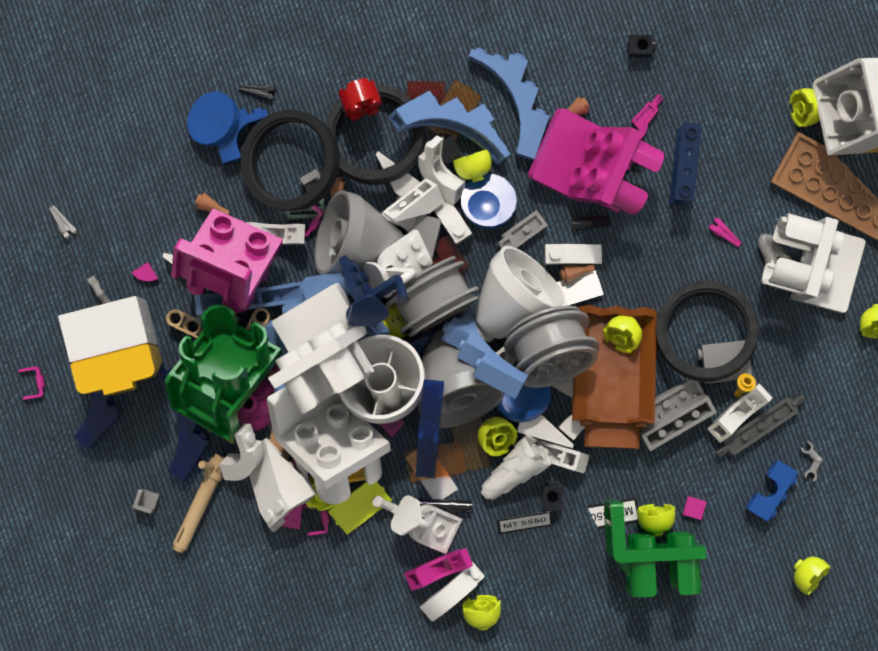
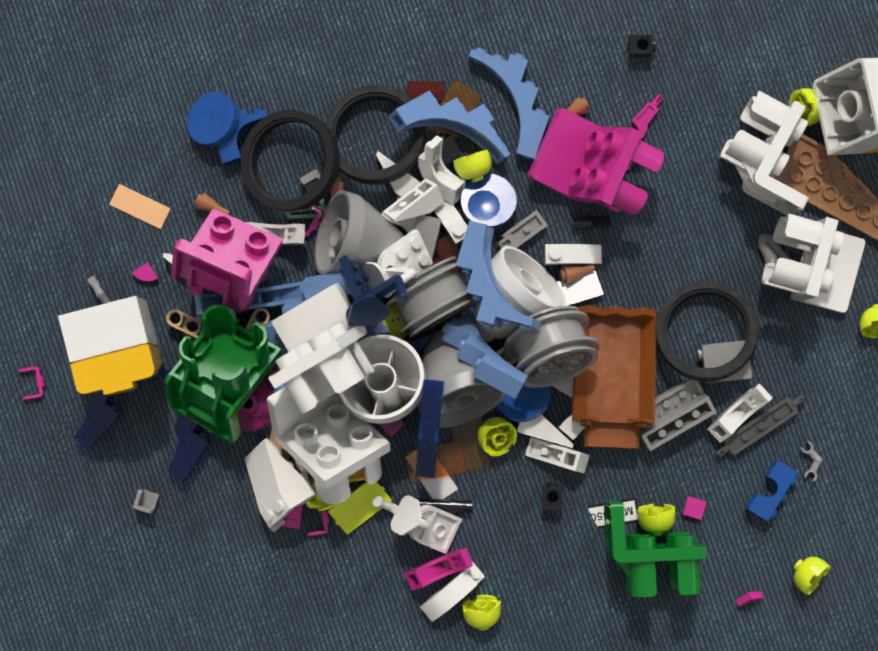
light grey piece [49,205,77,239] -> none
tan cylinder [173,453,225,553] -> none
white arch [219,423,264,481] -> none
black piece [239,85,276,101] -> none
red brick [338,78,382,121] -> none
white cone [481,435,552,500] -> none
sticker [497,511,553,534] -> none
neon yellow cylinder [602,316,642,353] -> none
dark blue fence [669,122,702,206] -> none
dark pink piece [709,218,742,247] -> none
yellow cone [734,373,756,398] -> none
none -> light nougat sticker [109,184,171,229]
none -> medium blue arch [456,220,541,331]
none -> white piece [719,91,809,215]
none -> dark pink tile [736,591,764,606]

